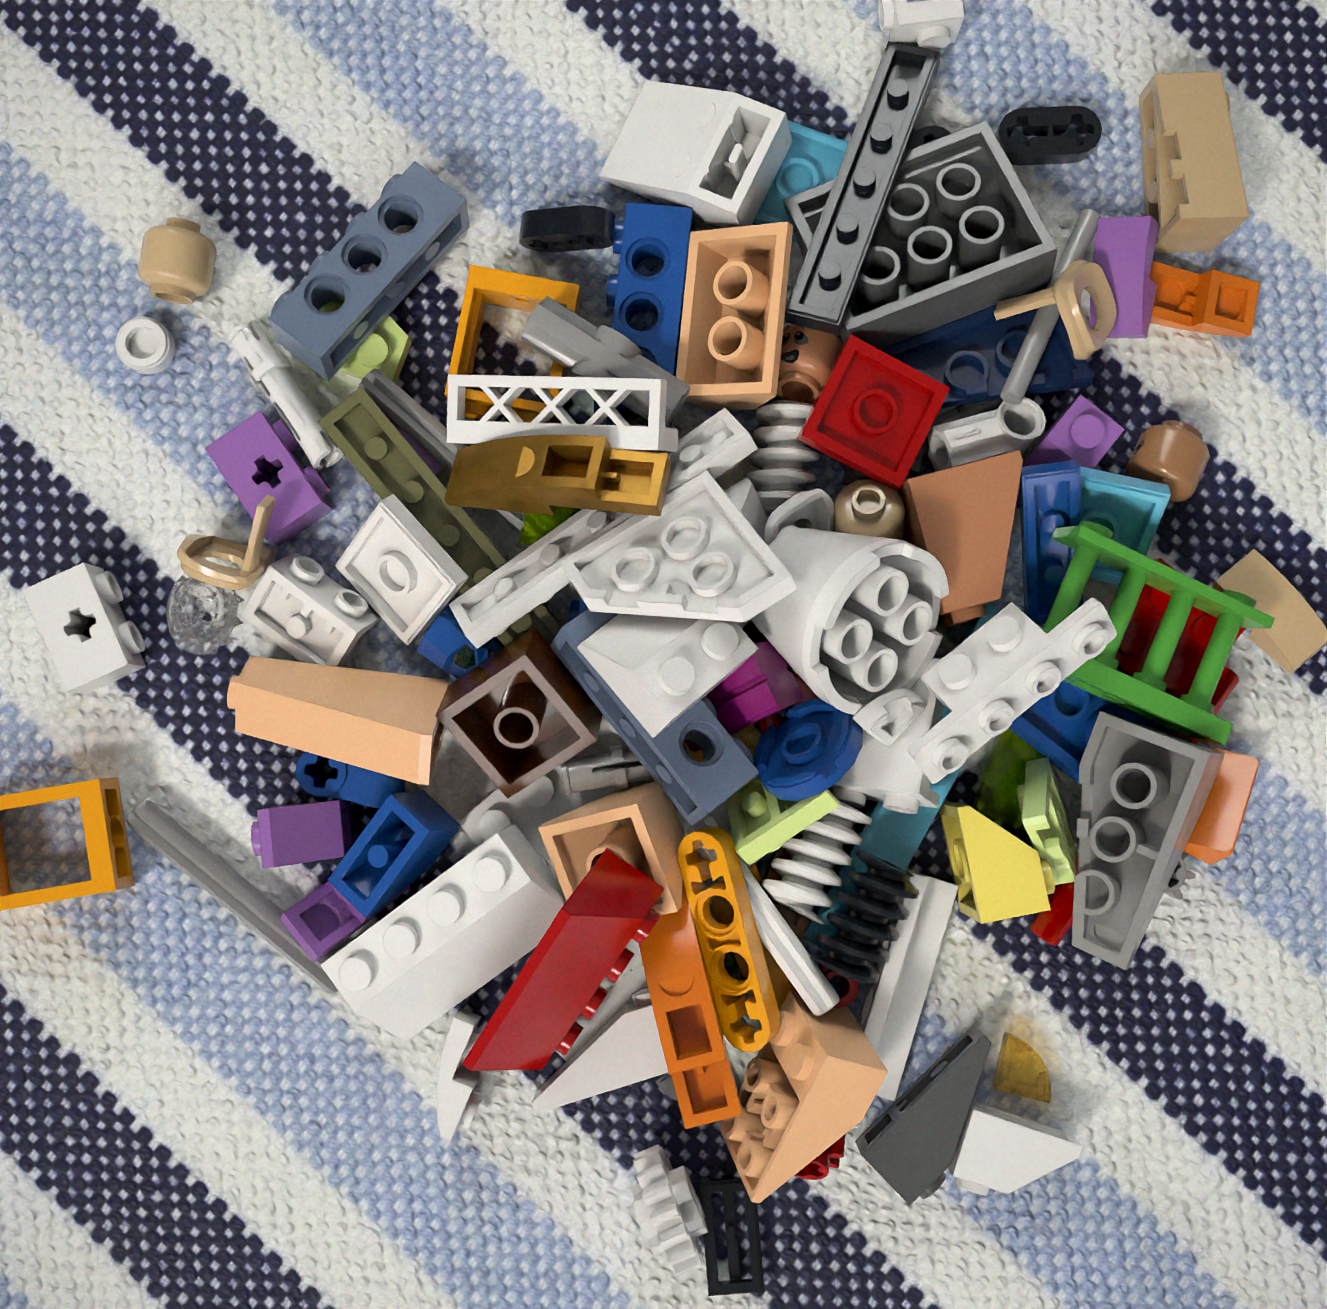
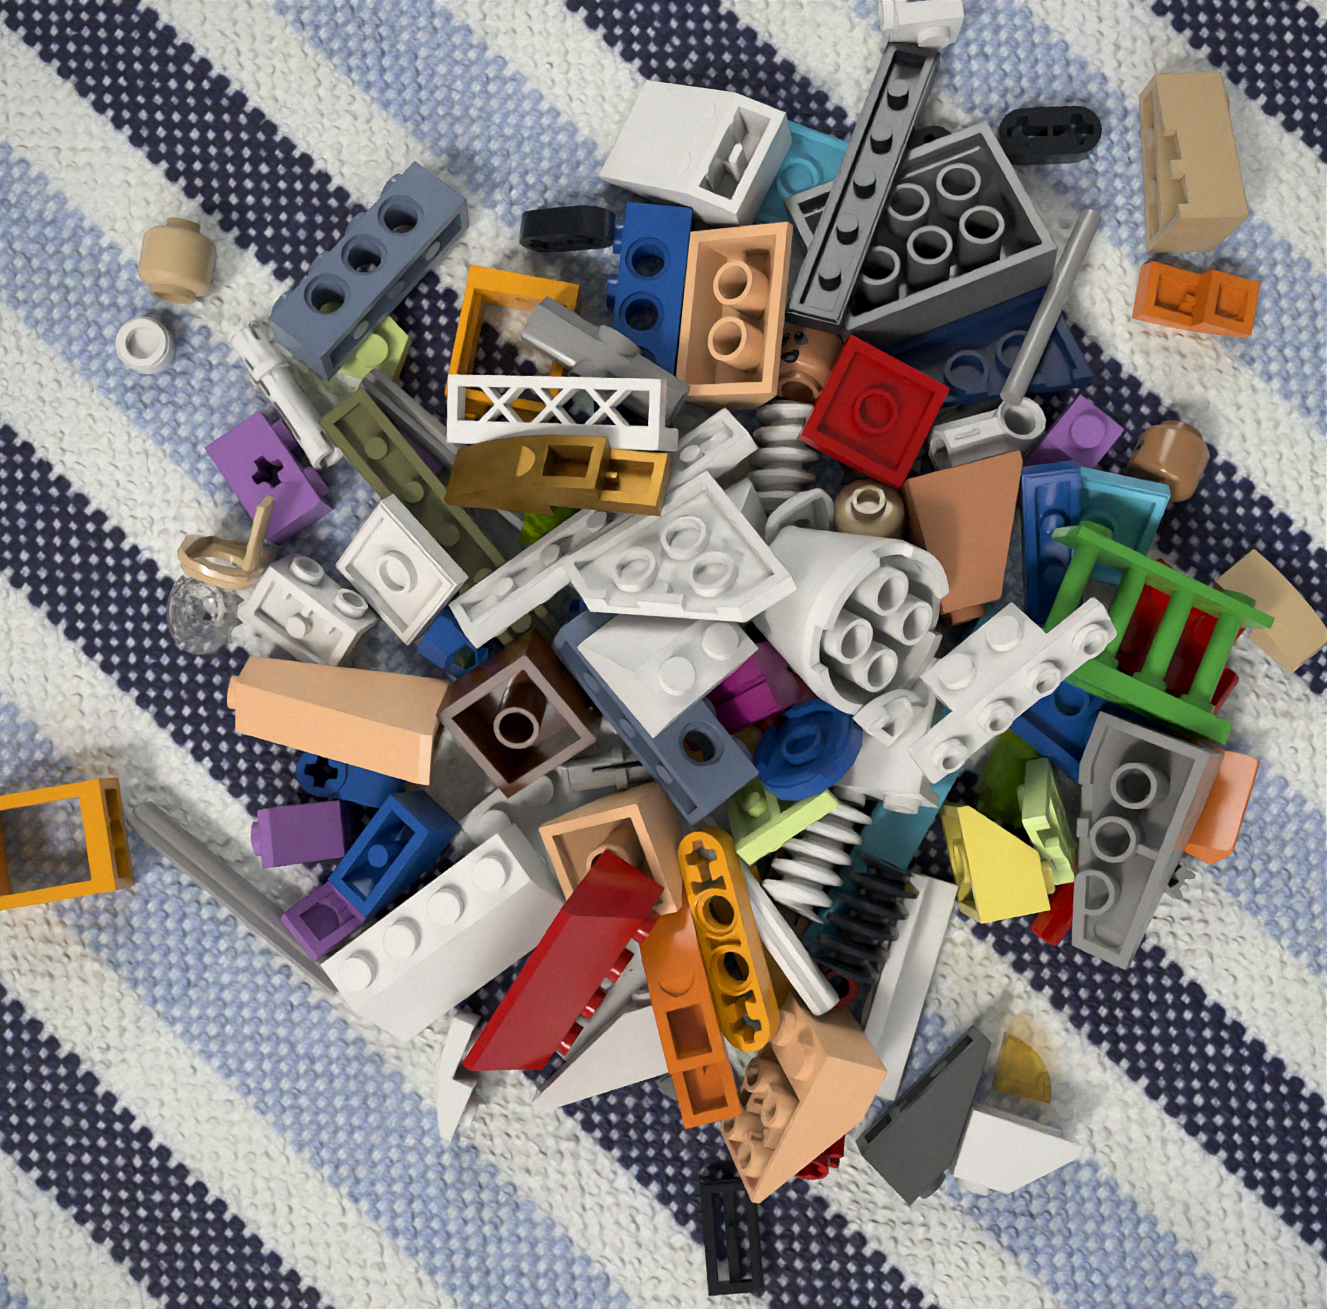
white brick [22,562,146,694] -> none
white gear [630,1144,708,1277] -> none
tan piece [994,259,1117,360] -> none
medium lavender slope [1090,216,1159,338] -> none

